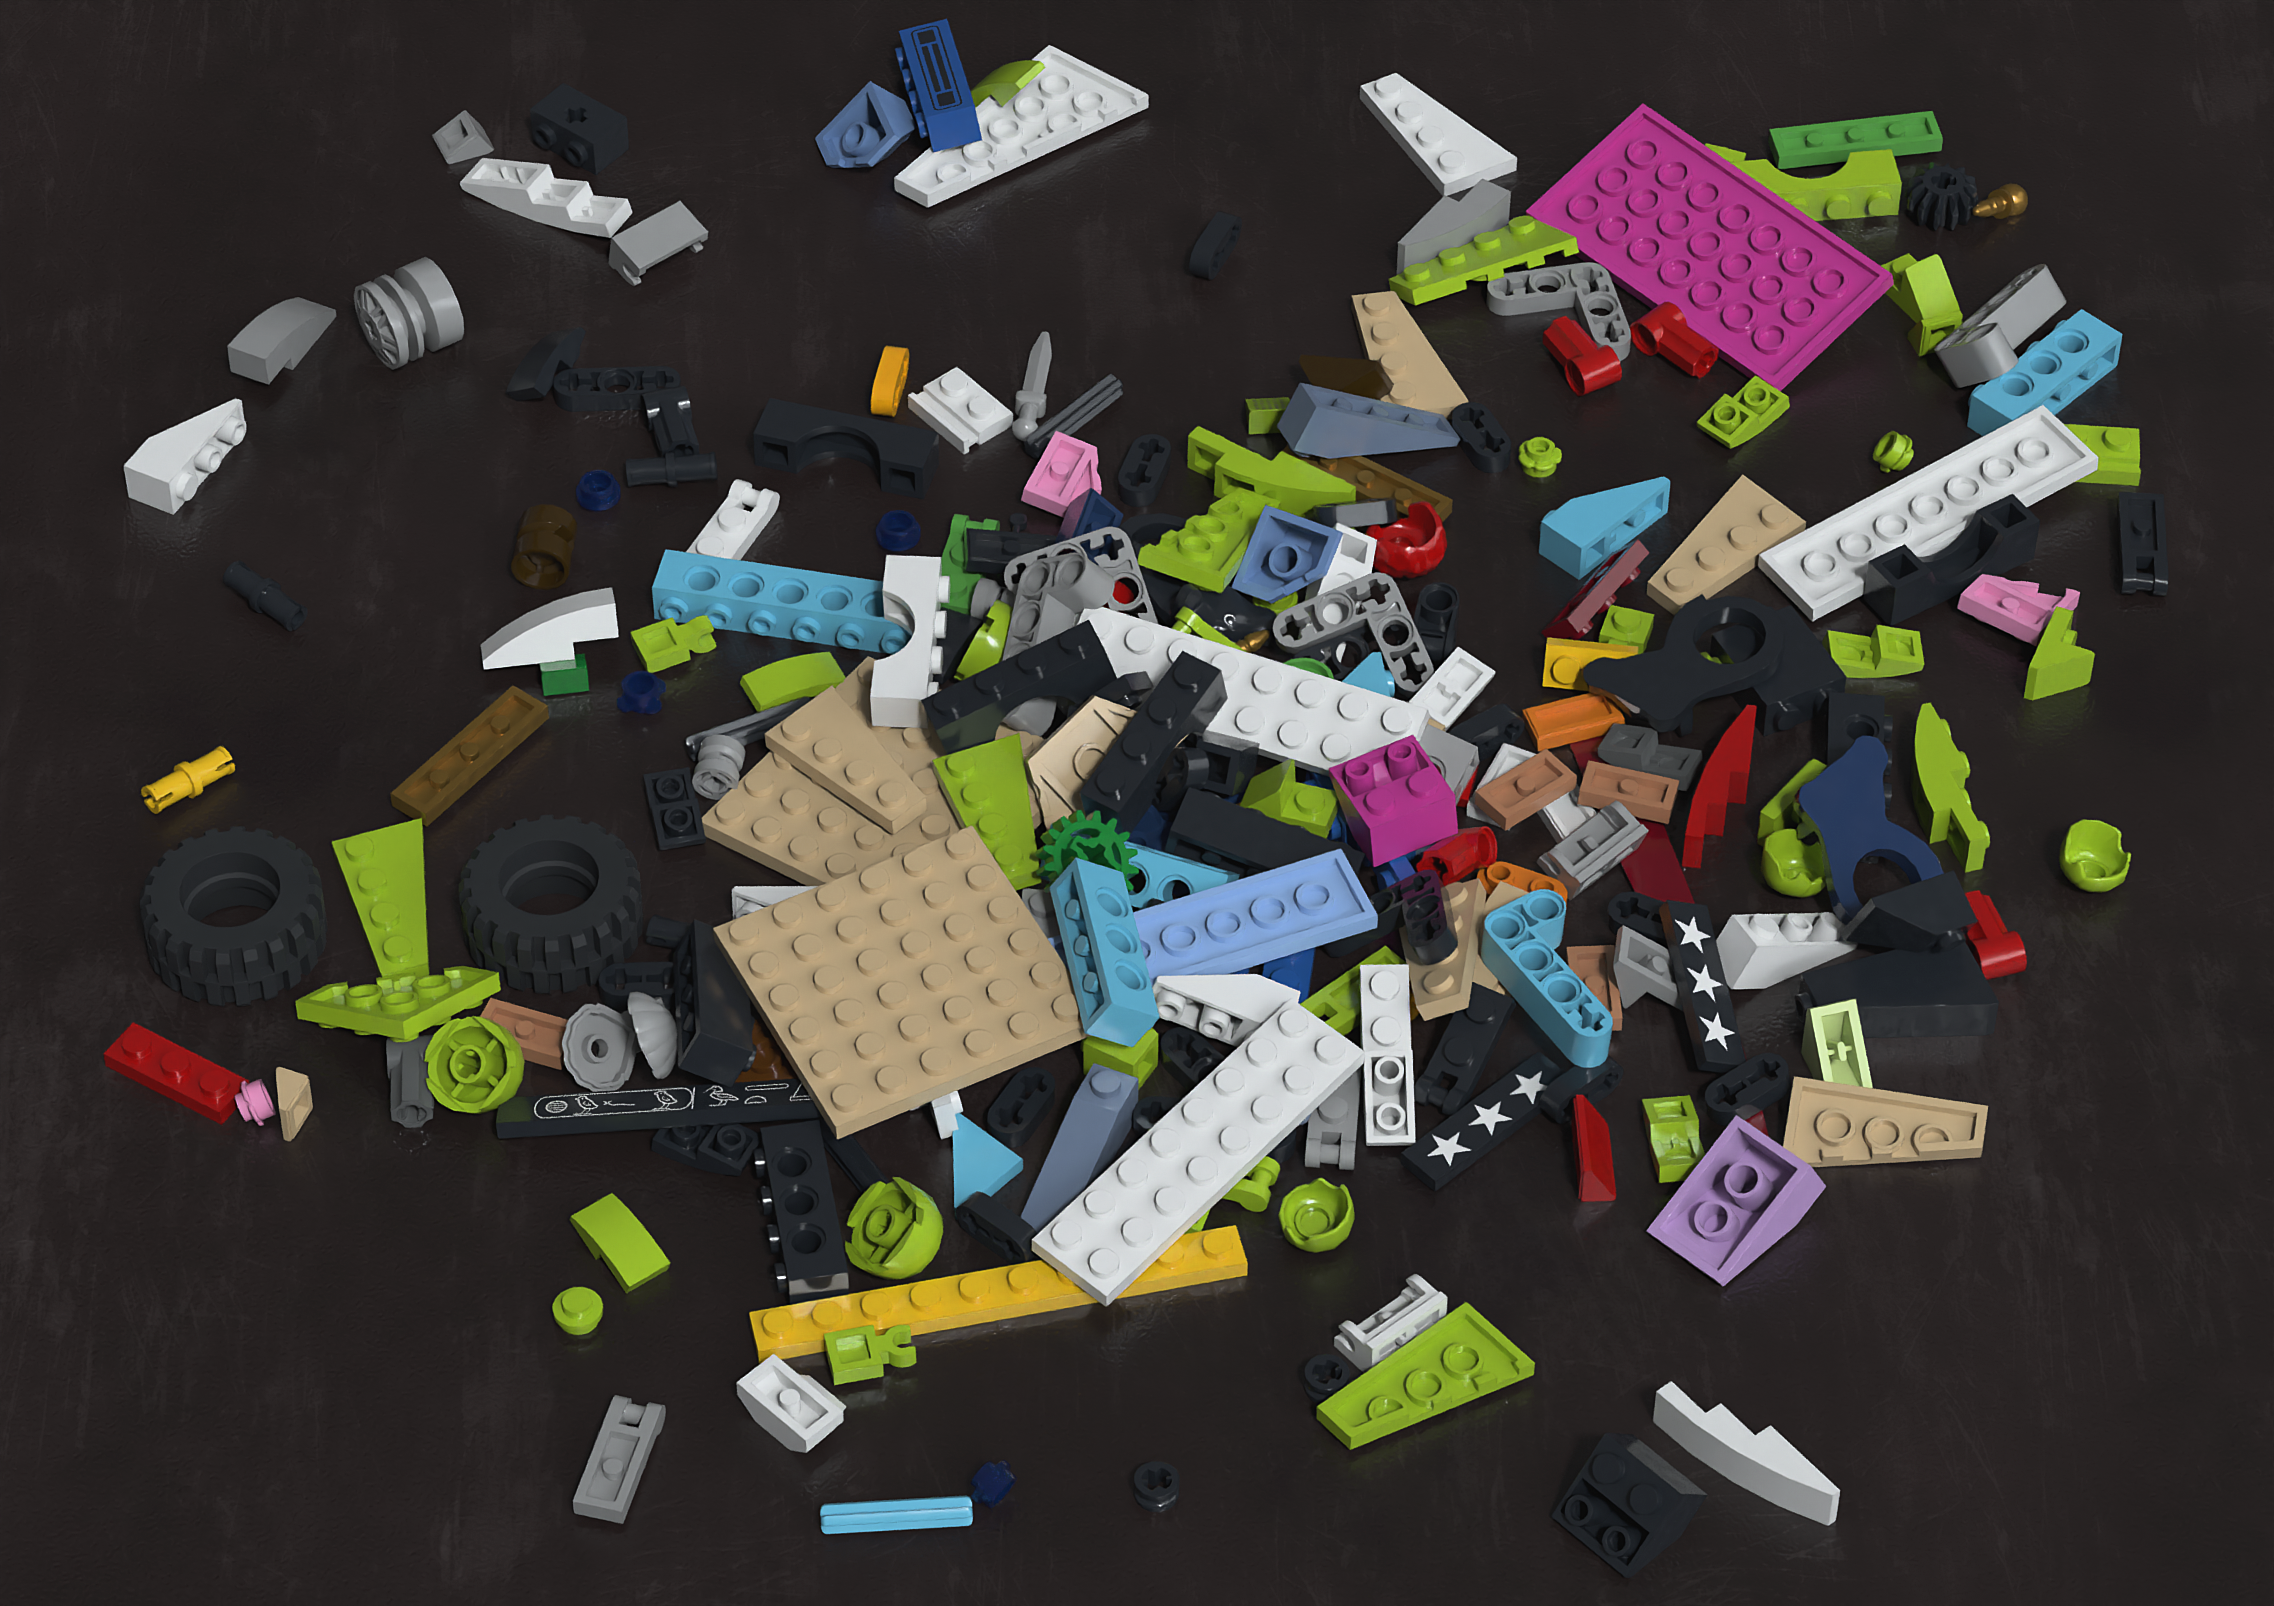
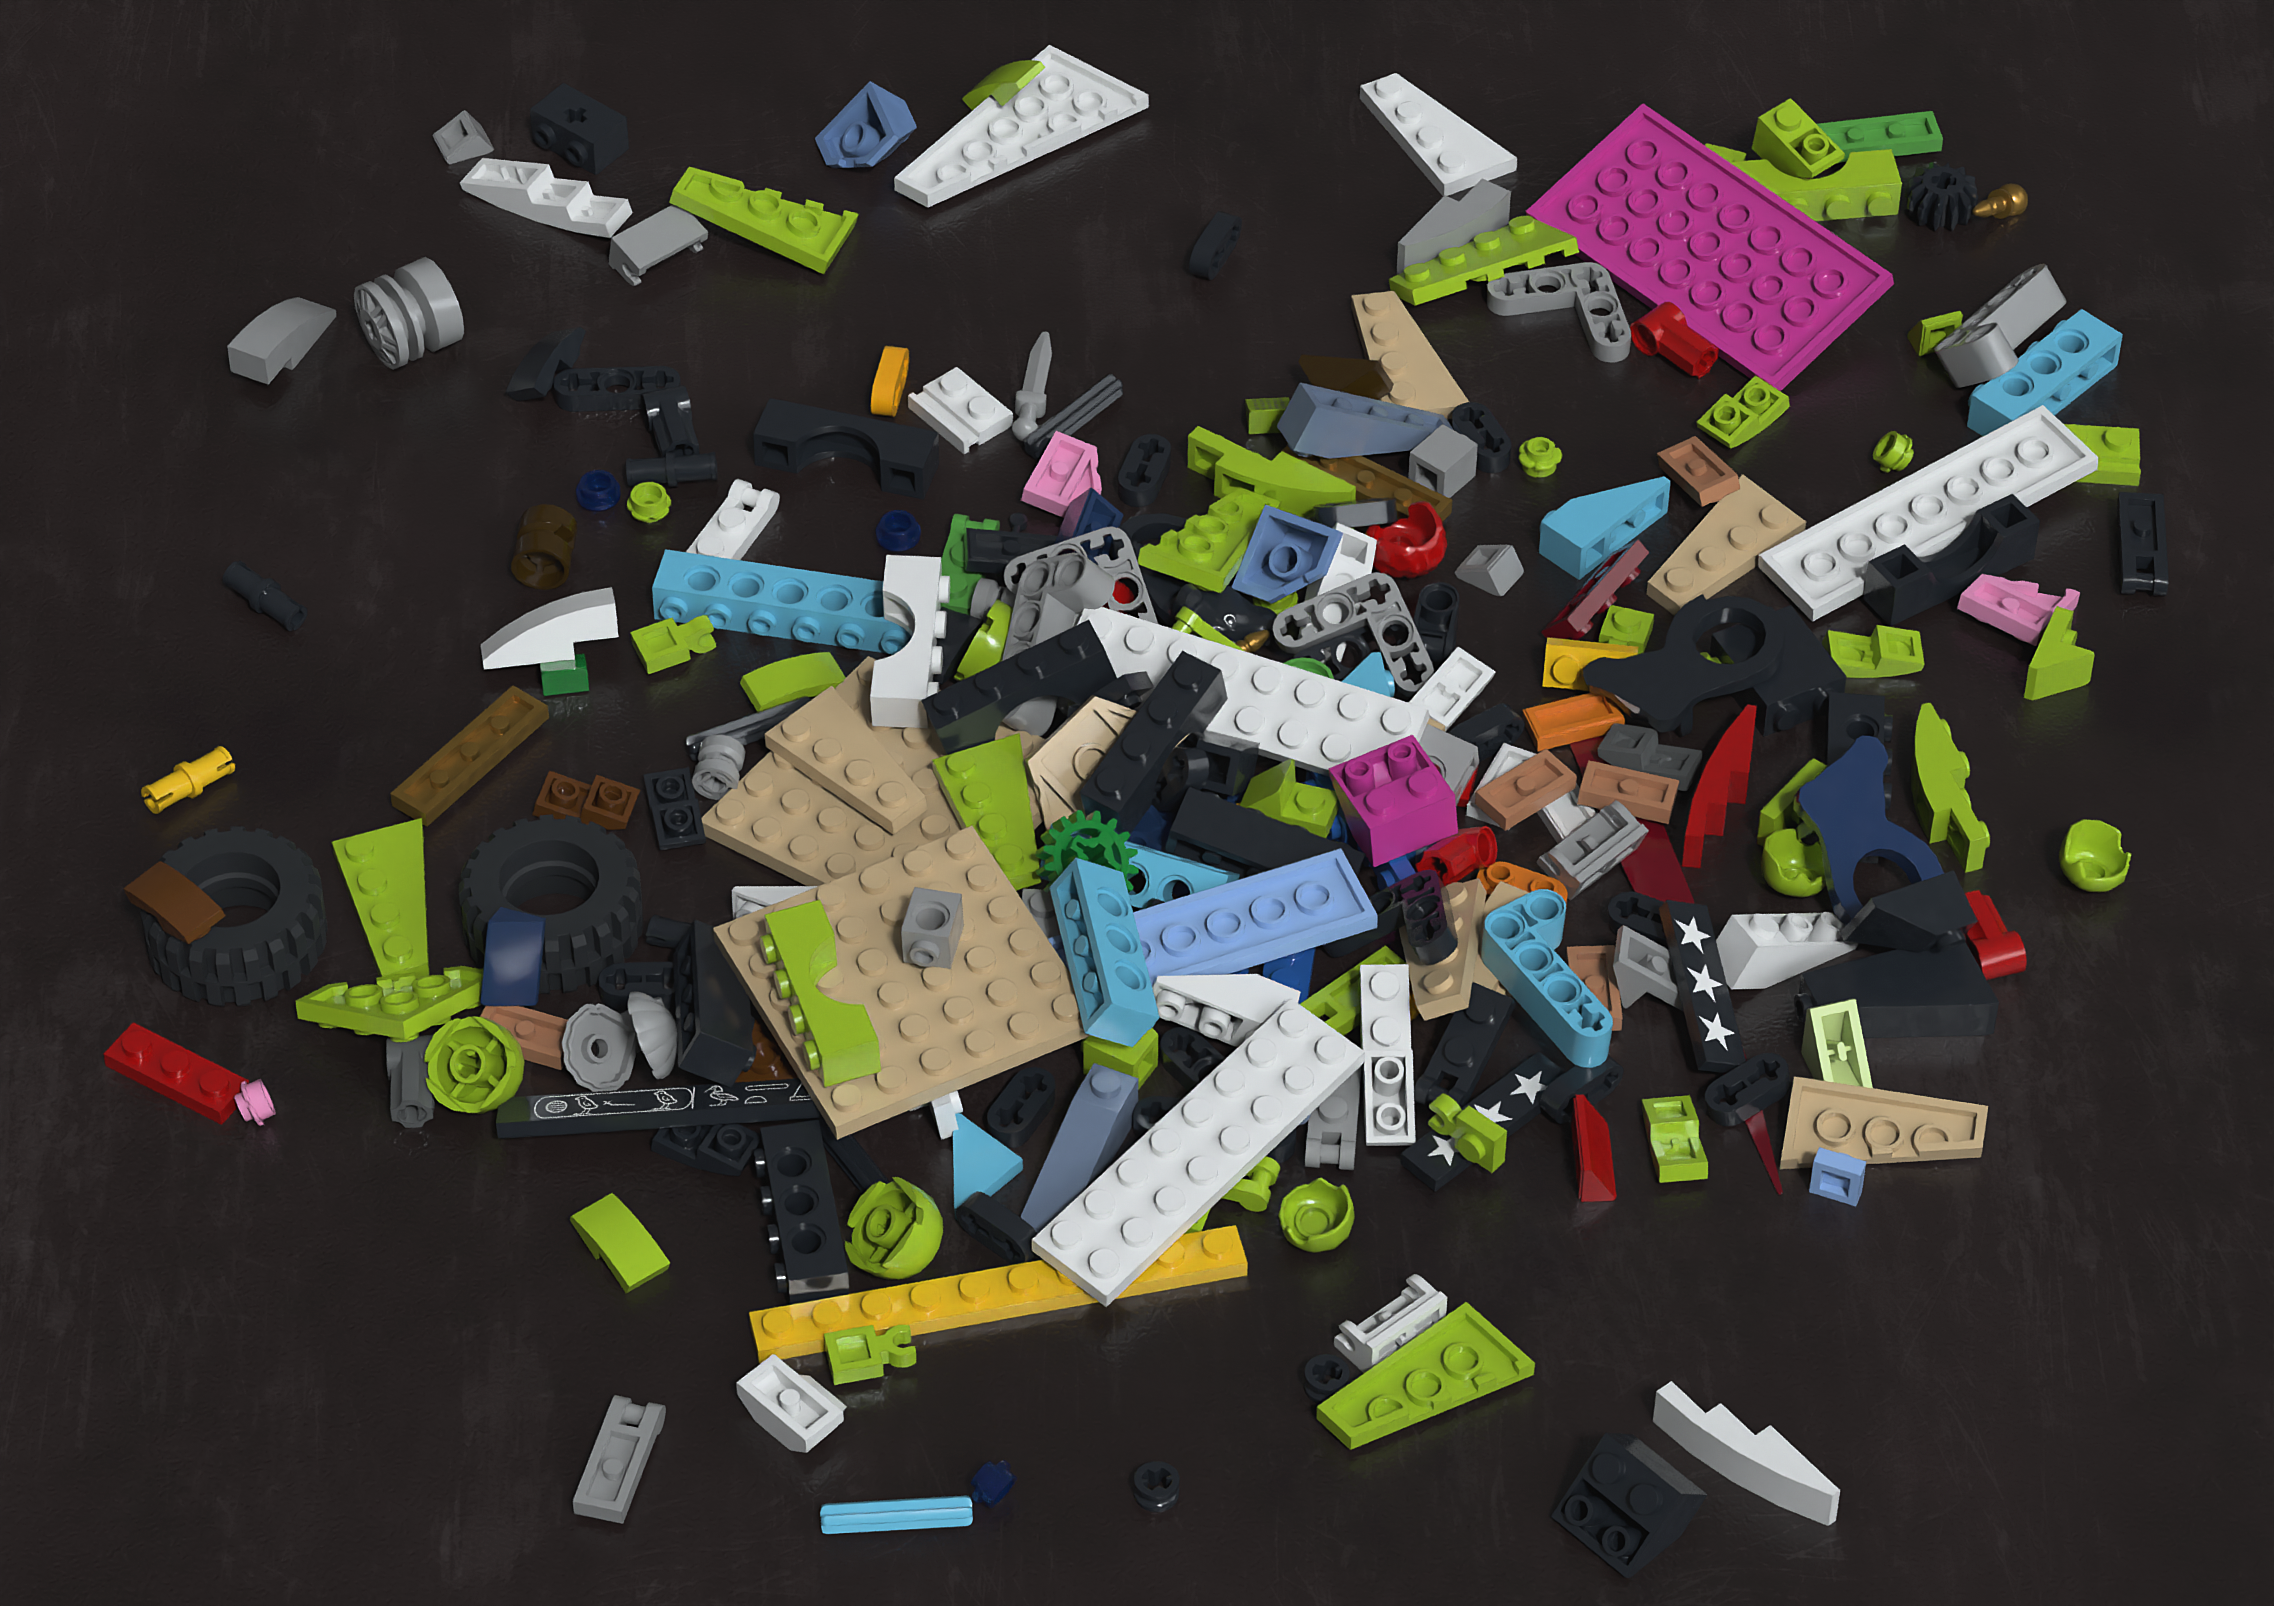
white slope [124,398,247,515] -> none
tan slope [276,1067,313,1141] -> none
lime plate [553,1287,603,1335] -> none
clear blue plate [617,671,666,714] -> none
blue brick [895,19,982,152] -> none
red piece [1543,316,1622,396] -> none
lavender slope [1646,1115,1826,1286] -> none
lime slope [1881,253,1960,323] -> none
none -> reddish brown slope [123,861,225,944]
none -> dark blue slope [481,907,546,1006]
none -> reddish brown slope [533,770,640,830]
none -> lime plate [627,482,671,523]
none -> lime wing [669,166,859,274]
none -> lime arch [759,899,881,1087]
none -> light grey brick [901,887,964,969]
none -> light grey brick [1408,424,1478,498]
none -> lime plate [1428,1093,1507,1173]
none -> light grey slope [1455,545,1524,596]
none -> nougat plate [1657,436,1740,507]
none -> lime slope [1752,98,1845,178]
none -> light blue plate [1809,1147,1866,1206]

